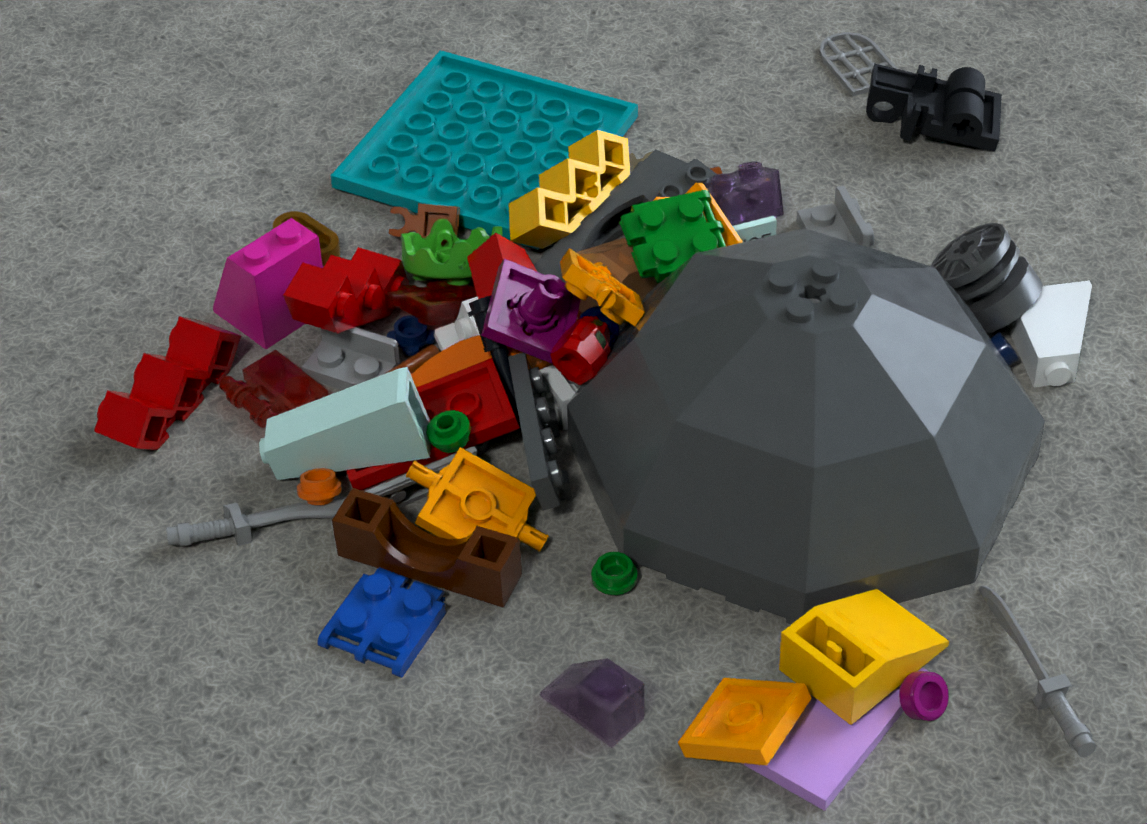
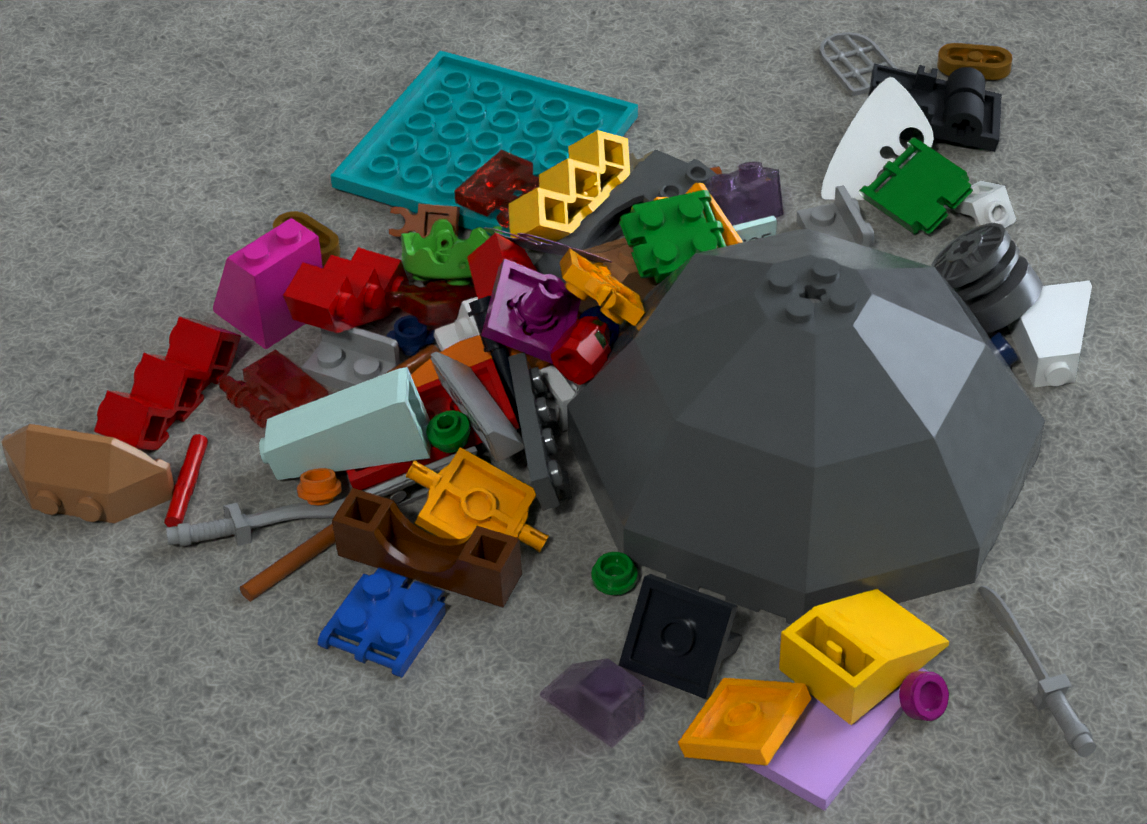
none -> medium nougat wedge [1,424,175,523]
none -> red piece [164,434,208,527]
none -> dark orange bar [240,523,336,602]
none -> light grey slope [430,351,525,463]
none -> clear red plate [454,150,540,228]
none -> lavender piece [483,227,612,263]
none -> black bracket [618,574,742,699]
none -> white piece [821,77,934,200]
none -> green plate [858,137,973,234]
none -> pearl gold plate [937,43,1013,80]
none -> white bracket [953,181,1016,228]

